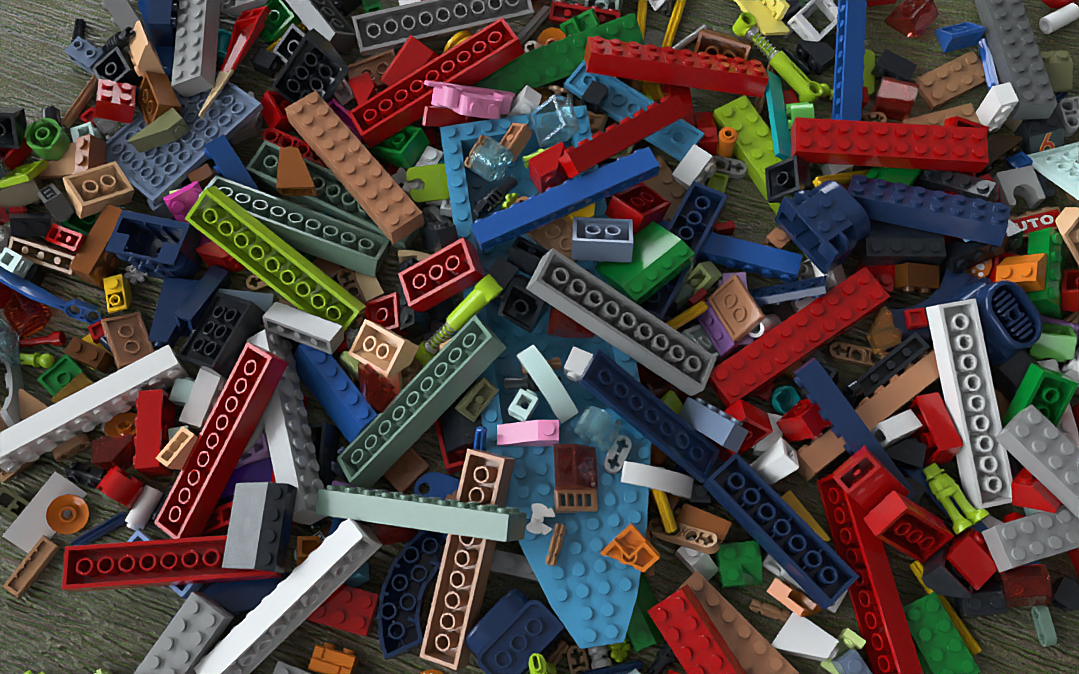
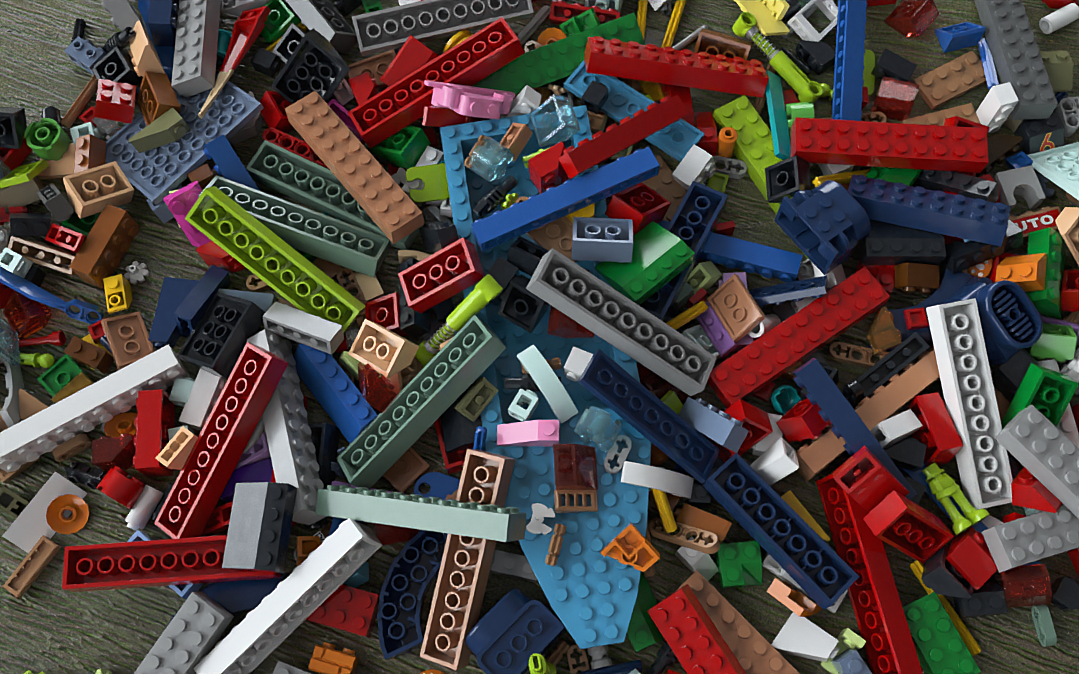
dark blue axle [71,511,128,546] -> none
dark blue brick [105,210,202,280] -> none
dark orange slope [276,146,318,196] -> none
lime plant [608,636,631,663] -> none
medium nougat axle [749,599,791,623] -> none
nougat brick [763,227,790,250] -> none

